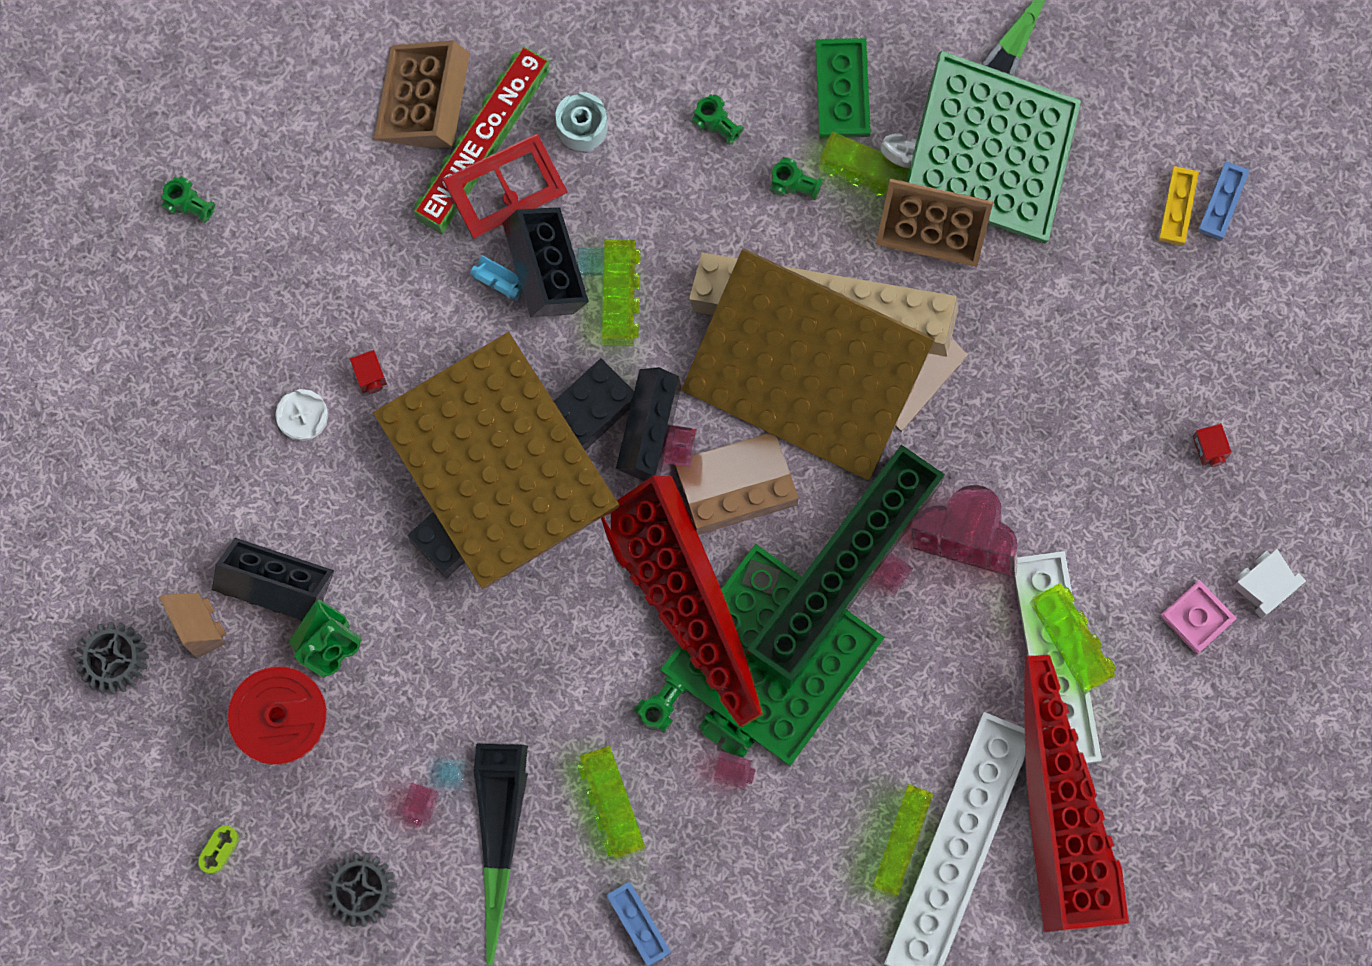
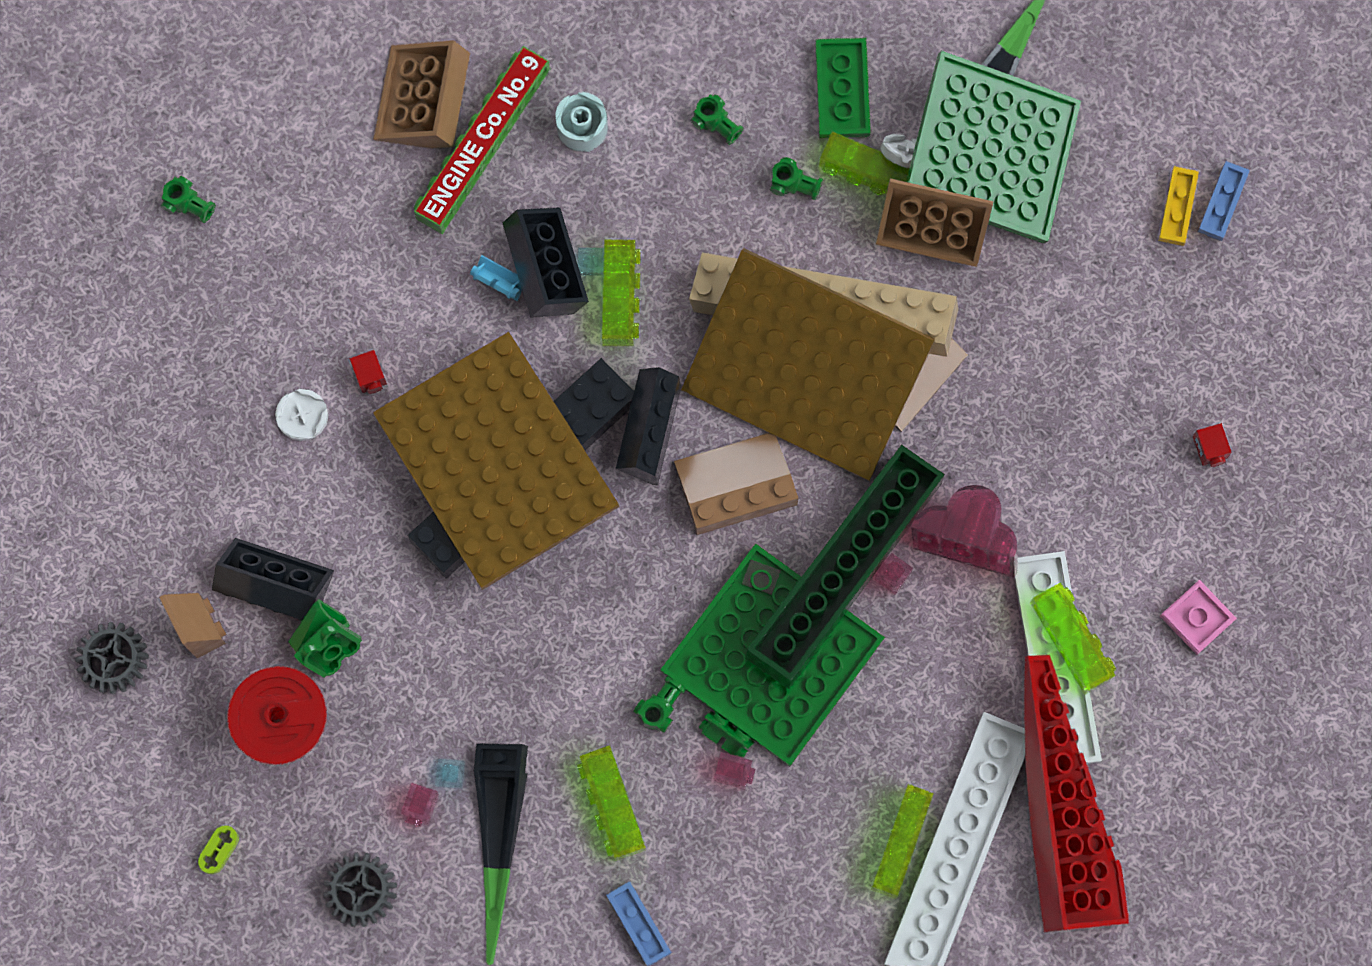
red door [442,133,568,239] -> none
red wedge [601,475,763,727] -> none
clear pink brick [664,425,697,467] -> none
white hips [1233,549,1306,619] -> none

